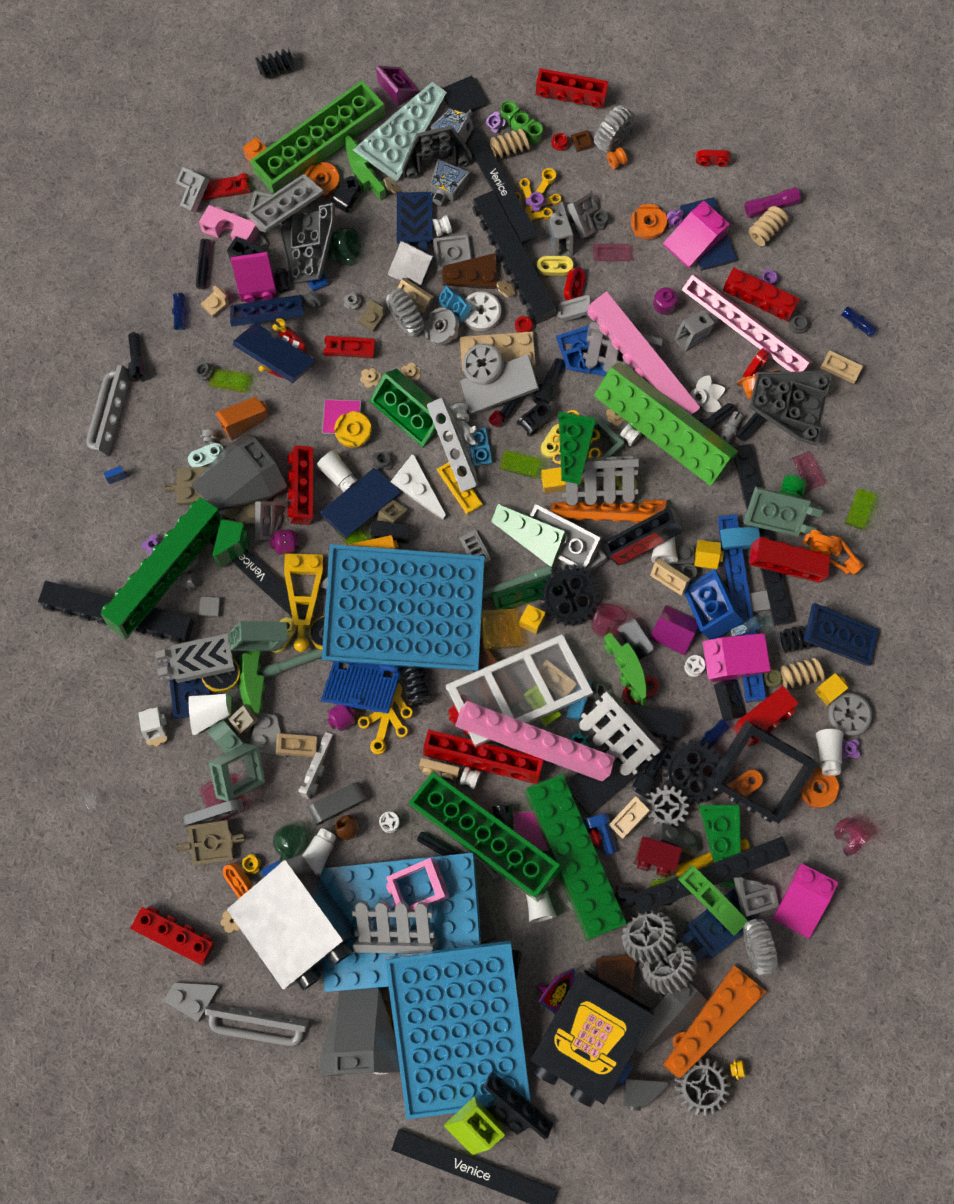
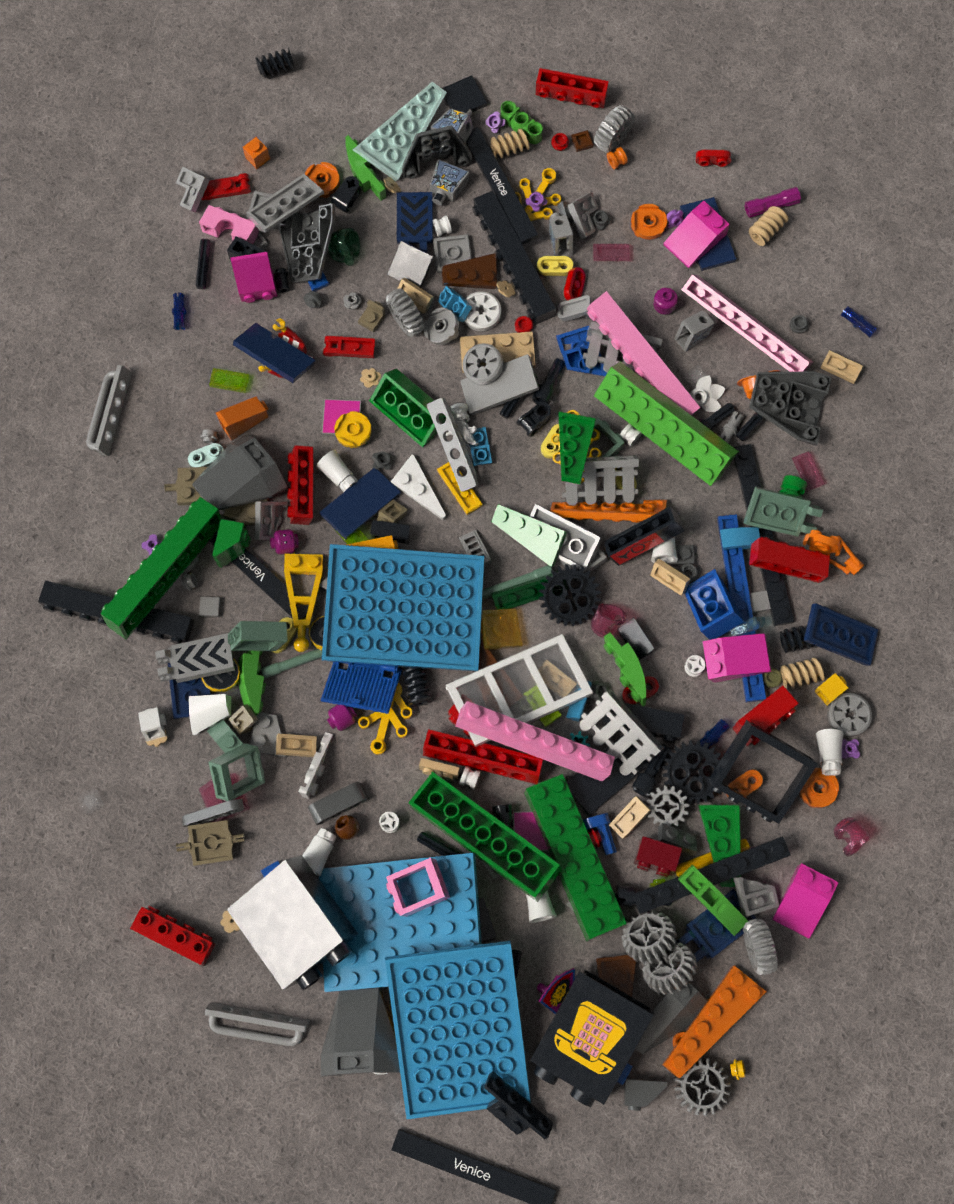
blue tile [104,466,127,484] -> none
black piece [128,332,148,382] -> none
light grey wing [163,983,220,1022] -> none
dark grey plate [196,362,214,381] -> none
tan bracket [201,285,229,318] -> none
orange plate [223,862,254,898] -> none
dark blue tile [230,295,304,327] -> none
yellow plate [241,854,261,874] -> none
bright green brick [250,80,386,194] -> none
clear green piece [273,823,308,863] -> none
light grey fence [352,901,438,954] -> none
magenta slope [376,66,420,106] -> none
tan plant [402,363,420,381] -> none
lime slope [444,1096,505,1155] -> none
dark red hinge [488,410,505,427] -> none
clear neon green plate [500,450,541,479] -> none
yellow brick [519,604,545,634] -> none
yellow brick [541,467,566,494] -> none
tan plant [606,409,625,426] -> none
magenta slope [649,605,698,655] -> none
yellow brick [694,540,724,569] -> none
black slope [714,680,746,722] -> none
red brick [723,267,800,322] -> none
red plate [742,348,770,378] -> none
medium lavender plate [758,269,780,286] -> none
clear neon green plate [844,488,876,530] -> none

